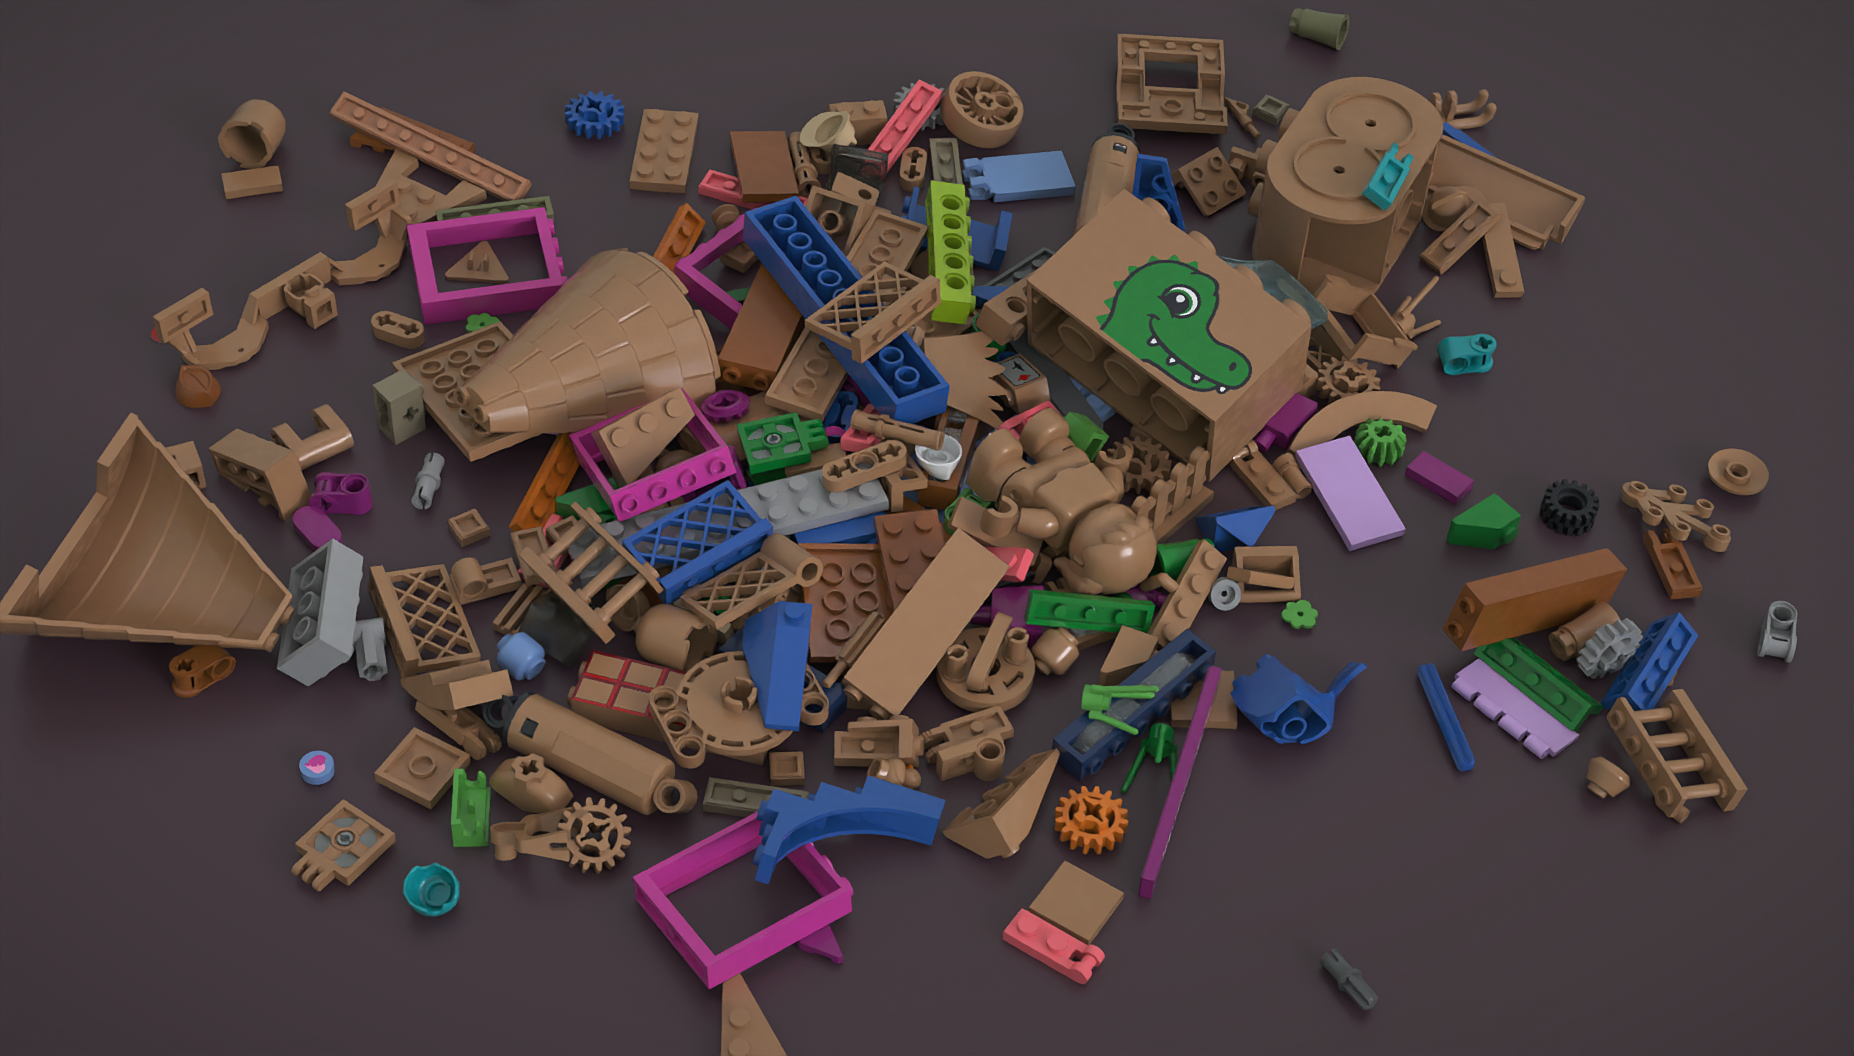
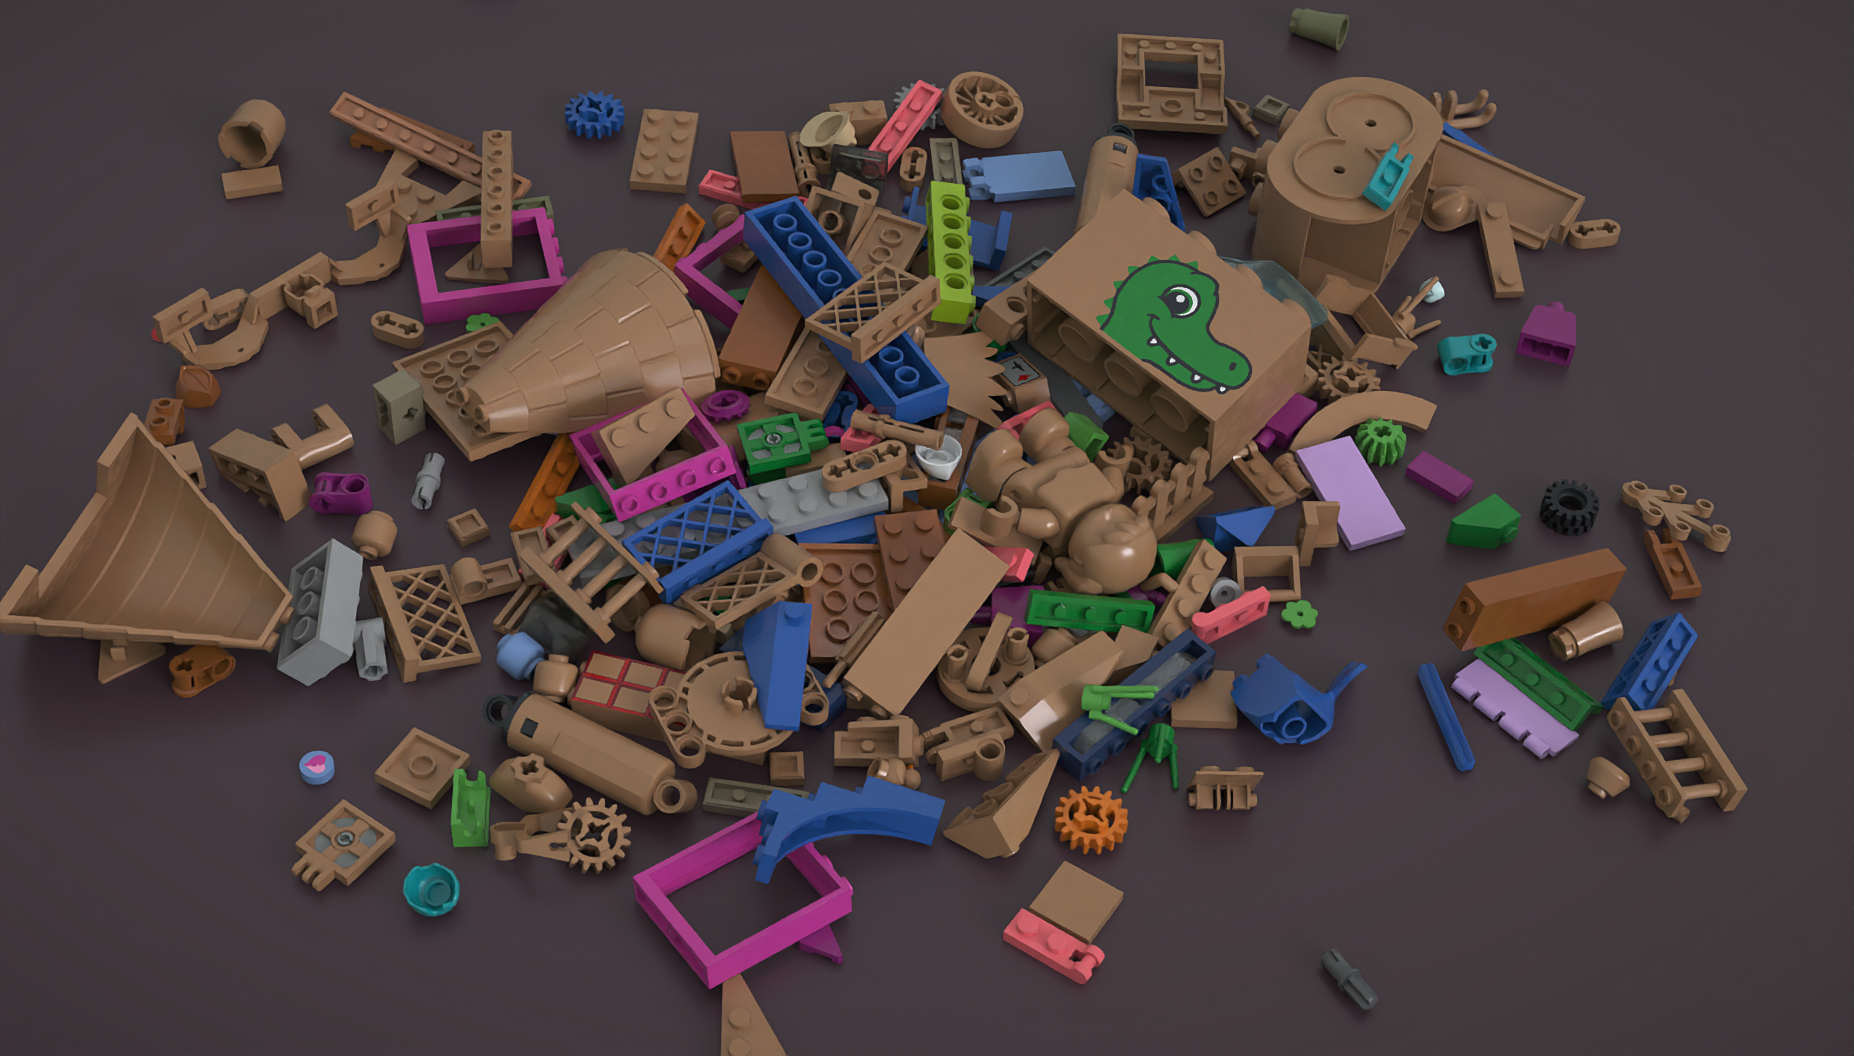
magenta tile [292,506,343,552] -> none
medium nougat slope [400,660,513,710] -> none
medium nougat hinge [415,700,502,760] -> none
magenta tile [1138,666,1222,900] -> none
medium nougat tile [1227,567,1295,590] -> none
medium nougat tile [1419,200,1500,275] -> none
light grey gear [1577,618,1643,679] -> none
medium nougat dish [1707,448,1769,495] -> none
light grey piece [1757,601,1797,663] -> none
none -> medium nougat piece [98,640,166,684]
none -> dark orange plate [144,398,185,445]
none -> medium nougat beam [201,288,249,330]
none -> medium nougat head [351,511,397,560]
none -> medium nougat brick [481,130,513,268]
none -> medium nougat head [533,654,579,703]
none -> medium nougat wedge [998,630,1124,752]
none -> medium nougat hinge [1186,766,1264,810]
none -> coral plate [1190,586,1271,644]
none -> medium nougat panel [1294,501,1340,566]
none -> light aqua hinge [1419,277,1444,303]
none -> magenta torso [1515,301,1576,367]
none -> medium nougat beam [1567,219,1621,249]

